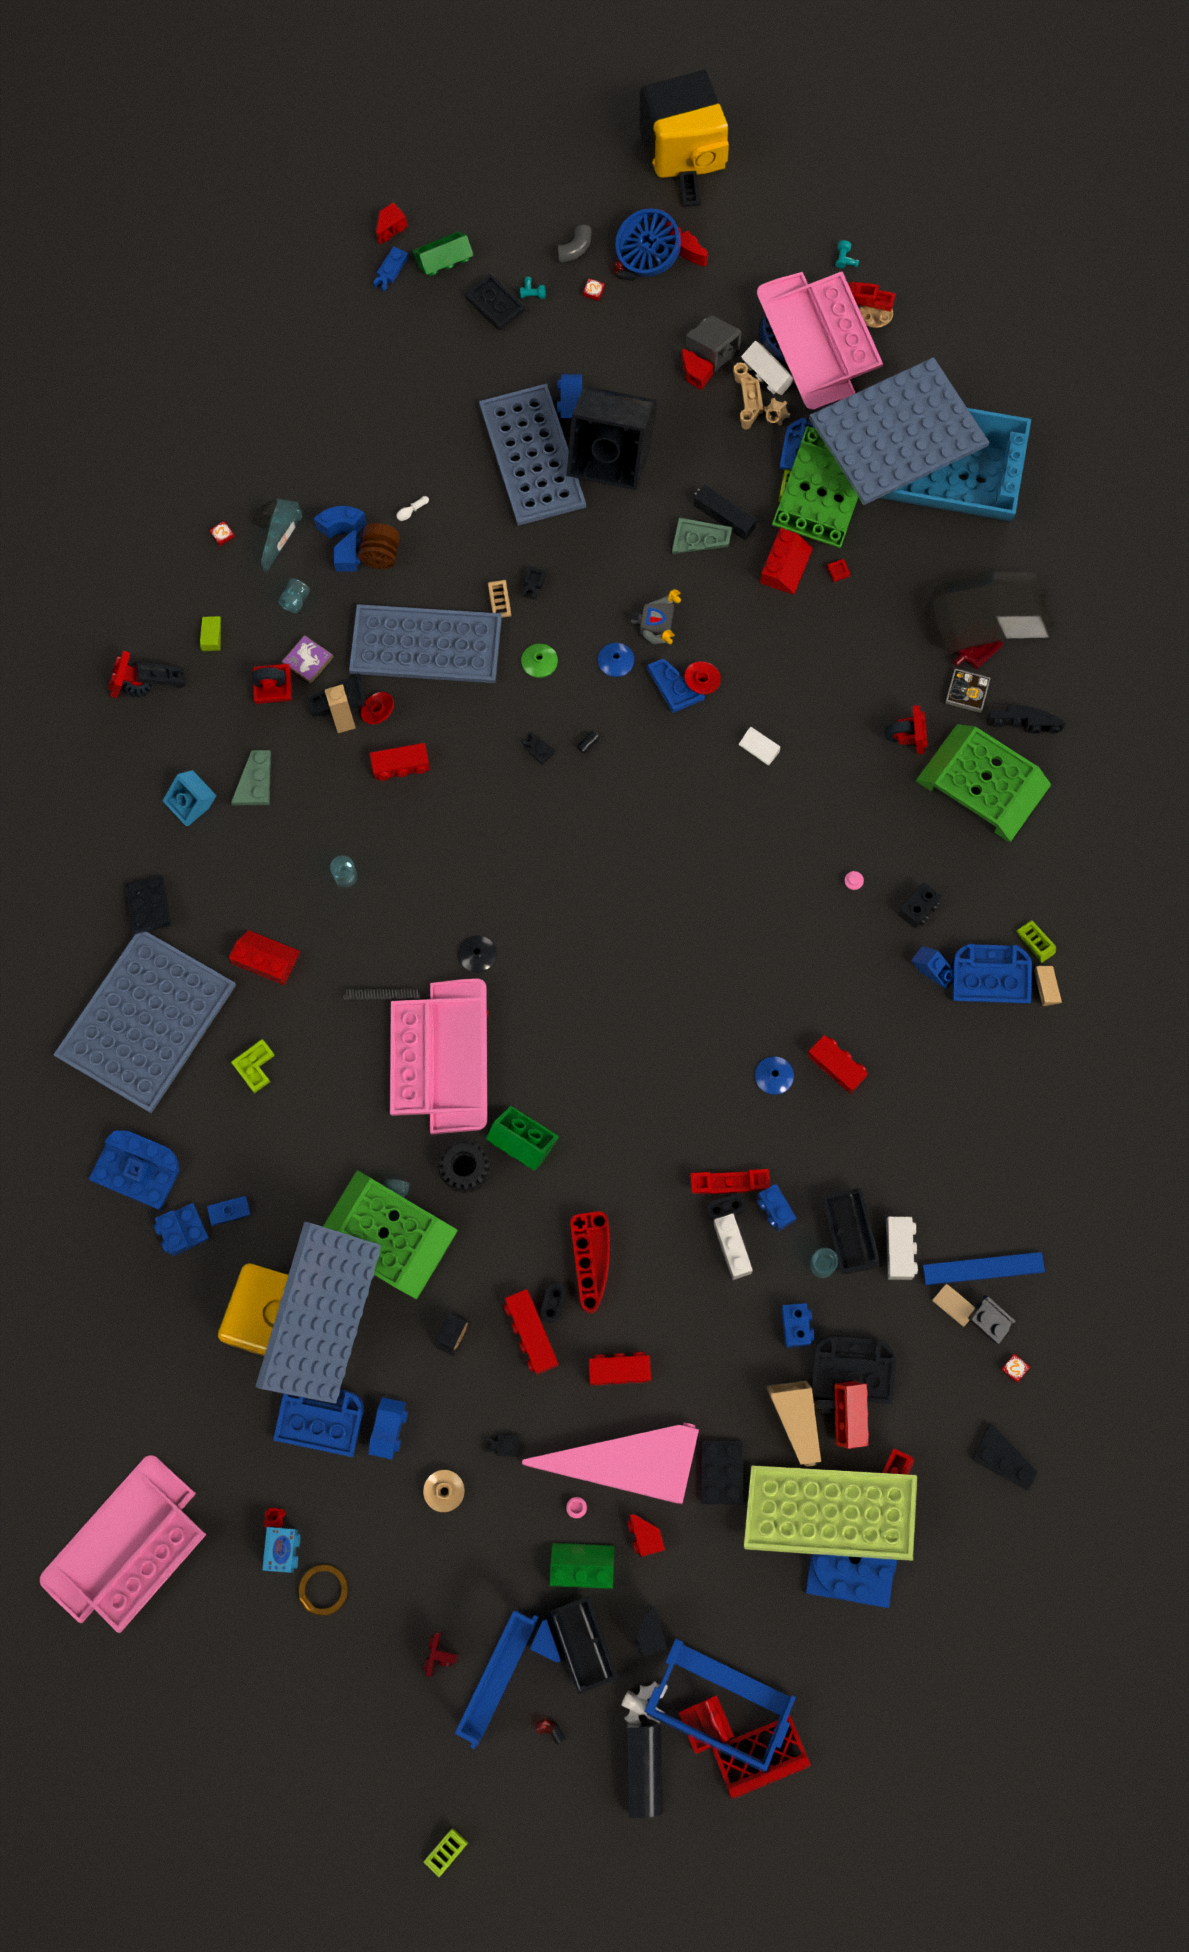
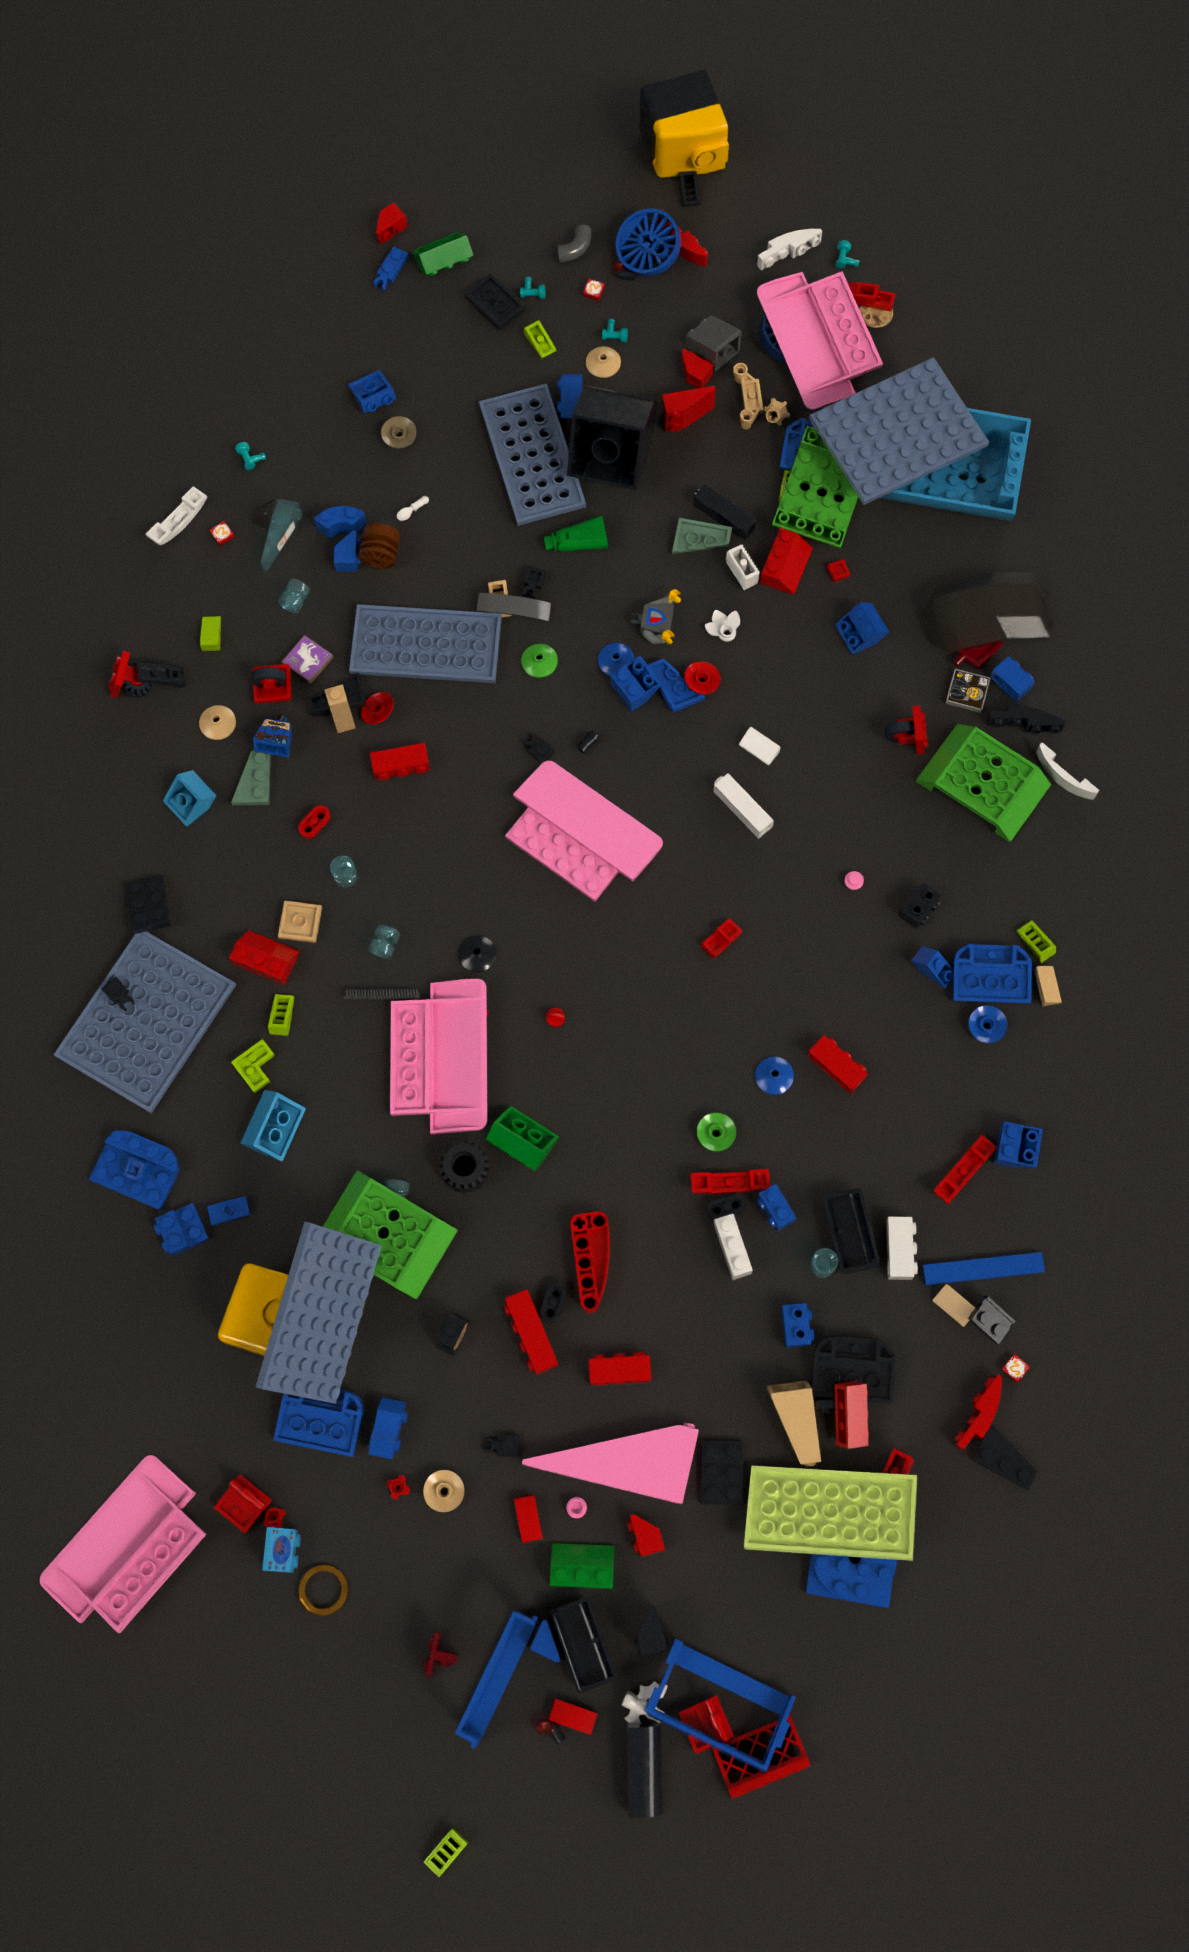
white brick [741,341,794,395] -> none
none -> black plate [101,977,135,1012]
none -> white slope [146,486,207,545]
none -> tan dish [199,705,236,740]
none -> red plate [214,1474,272,1534]
none -> teal piece [235,442,266,470]
none -> dark azure slope [240,1090,306,1161]
none -> blue torso [253,715,292,758]
none -> lime slope [268,994,294,1036]
none -> tan plate [278,901,322,943]
none -> red plate [298,805,331,839]
none -> blue plate [348,370,396,413]
none -> clear light blue wheel [368,924,400,959]
none -> dark tan dish [381,416,417,449]
none -> red plate [387,1475,410,1499]
none -> dark grey slope [477,593,551,622]
none -> bright pink slope [505,761,663,902]
none -> red slope [514,1494,543,1543]
none -> lime slope [523,320,557,359]
none -> green piece [544,515,608,552]
none -> red tile [546,1008,565,1028]
none -> red slope [548,1698,598,1735]
none -> tan dish [586,346,621,378]
none -> teal piece [602,319,628,343]
none -> blue slope [610,656,662,712]
none -> red slope [662,386,716,432]
none -> bright green dish [697,1113,736,1152]
none -> red slope [701,918,743,959]
none -> white plate [705,610,740,642]
none -> white brick [713,774,774,839]
none -> white brick [726,545,760,590]
none -> white slope [757,229,822,270]
none -> blue slope [835,602,889,654]
none -> red slope [933,1135,997,1204]
none -> red slope [954,1374,1002,1451]
none -> blue dish [968,1005,1007,1043]
none -> blue brick [990,656,1035,702]
none -> blue slope [994,1121,1043,1168]
none -> white slope [1036,743,1099,800]

